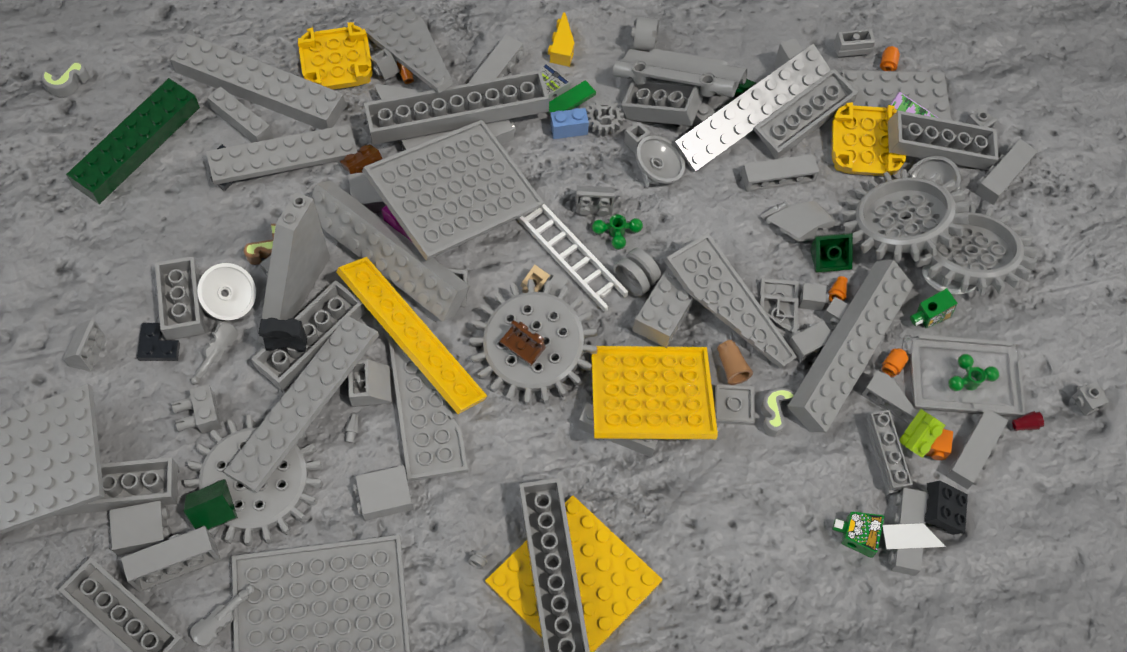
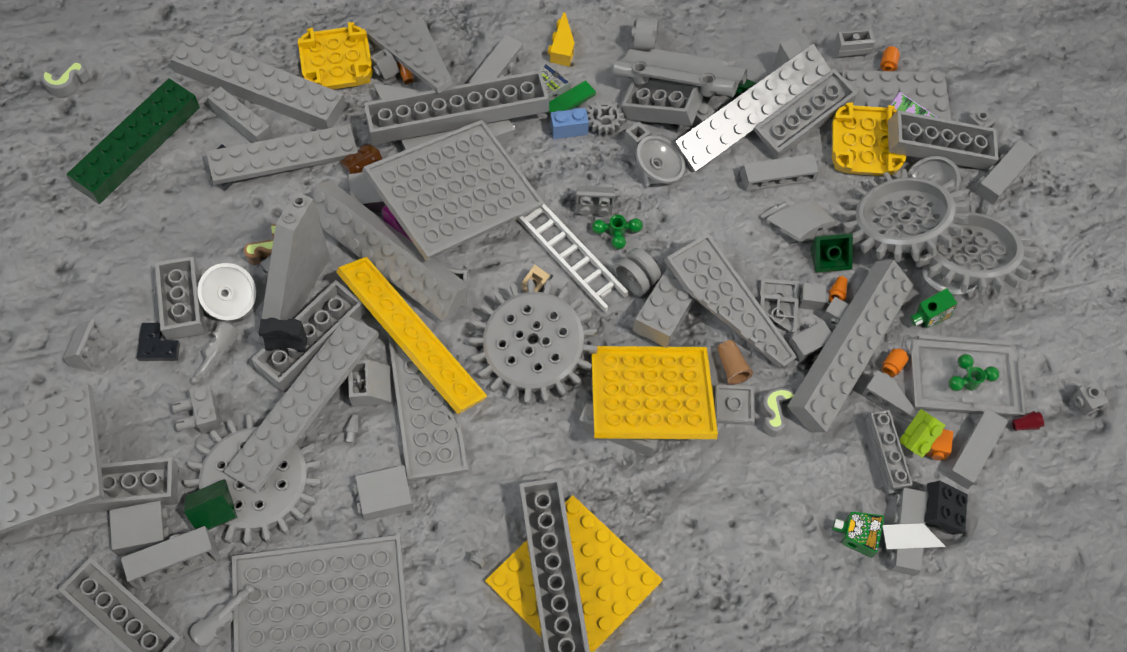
reddish brown bracket [500,320,546,366] -> none

